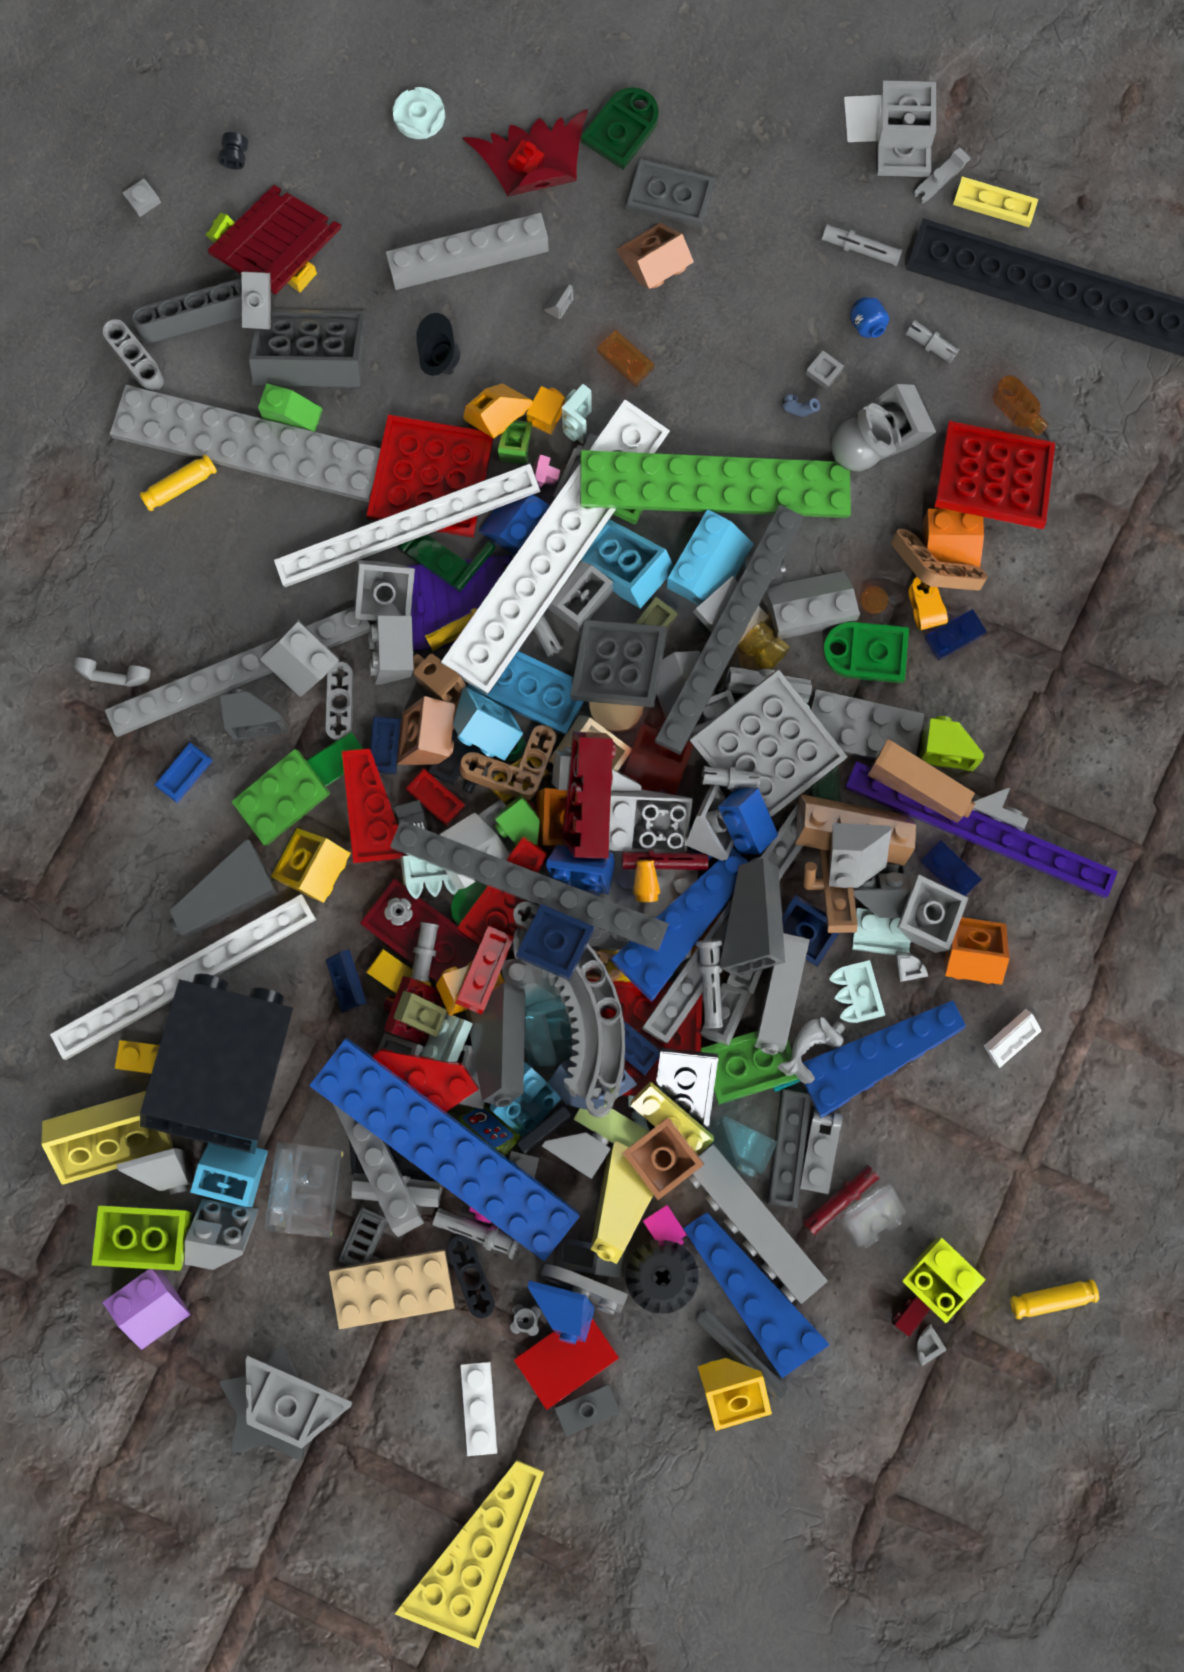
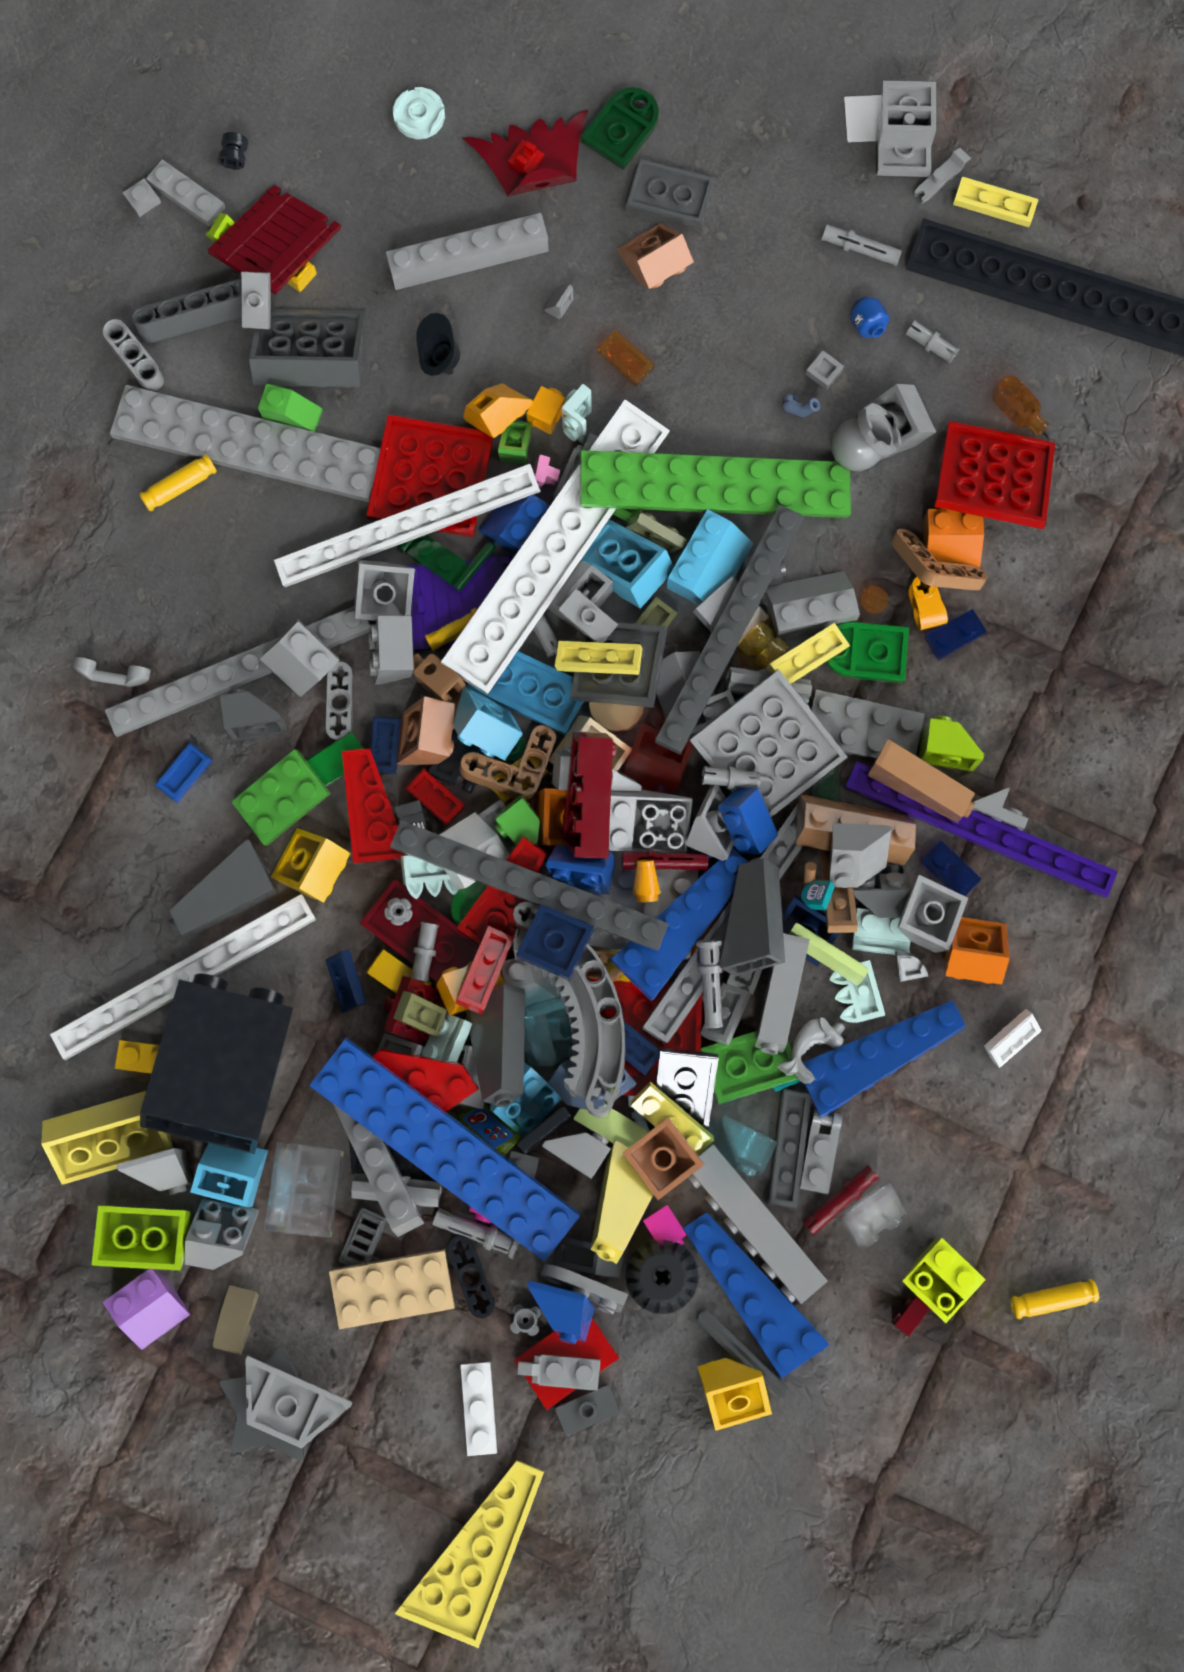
light grey tile [916,1324,946,1366] -> none
none -> light grey plate [146,159,226,227]
none -> dark tan slope [213,1285,259,1355]
none -> light grey hinge [517,1354,600,1391]
none -> light yellow plate [555,641,643,675]
none -> light grey plate [557,589,618,643]
none -> olive plate [626,513,686,553]
none -> light yellow plate [767,623,850,684]
none -> yellowish green tile [789,923,869,986]
none -> teal tile [801,880,835,910]

